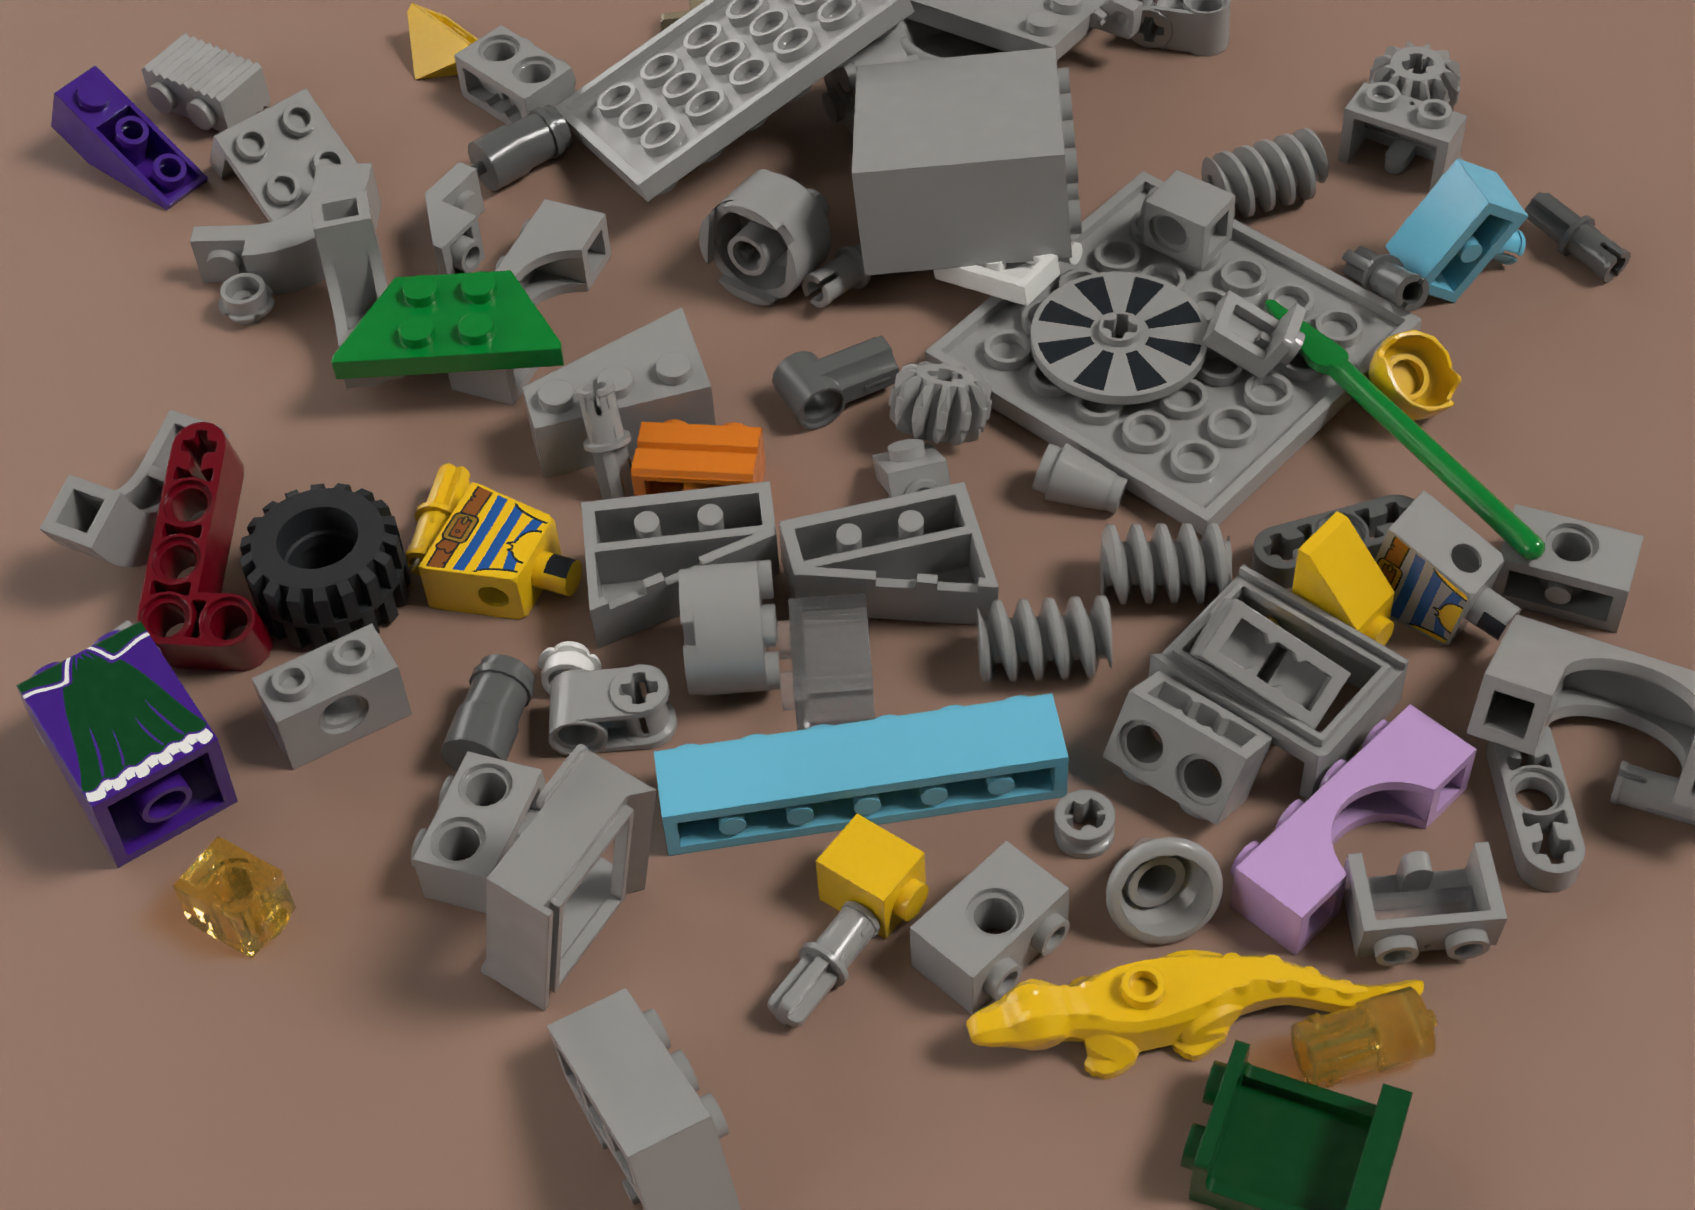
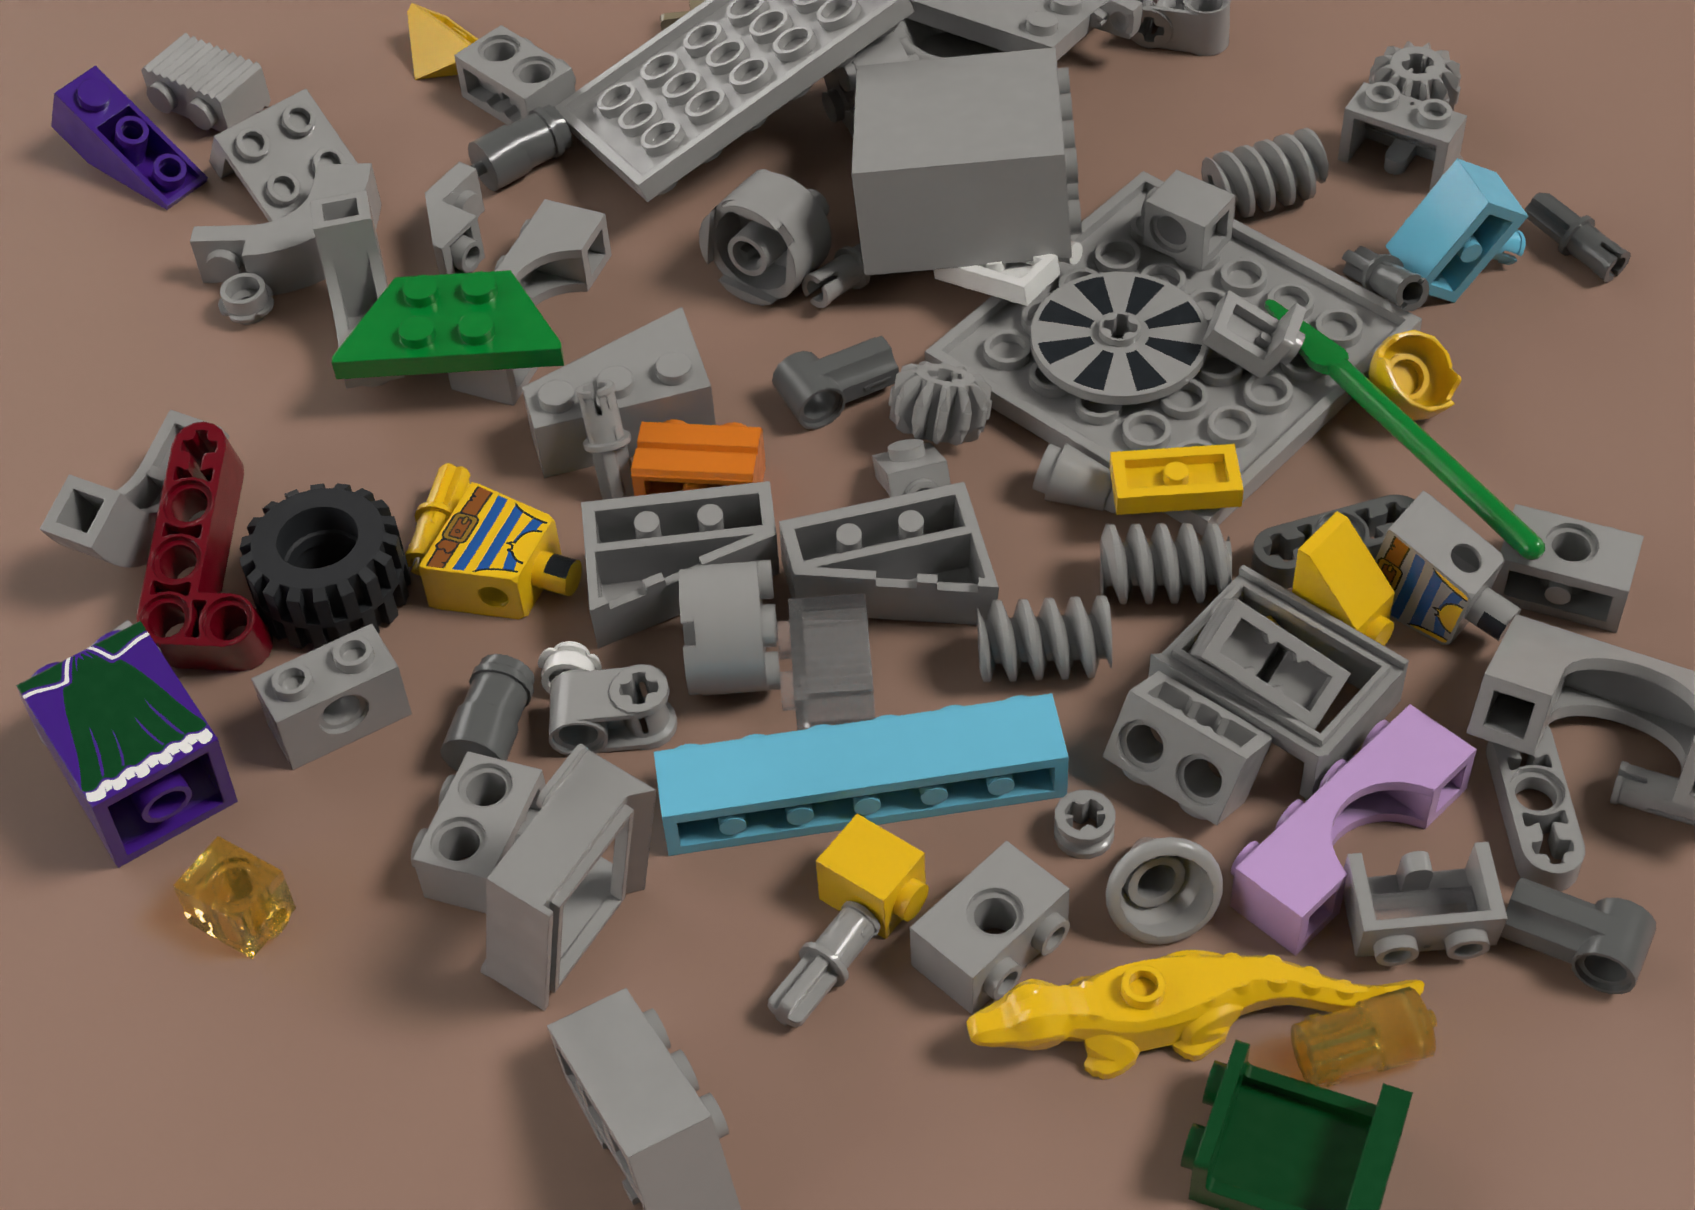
none -> yellow plate [1109,444,1244,515]
none -> dark grey piece [1500,877,1656,994]

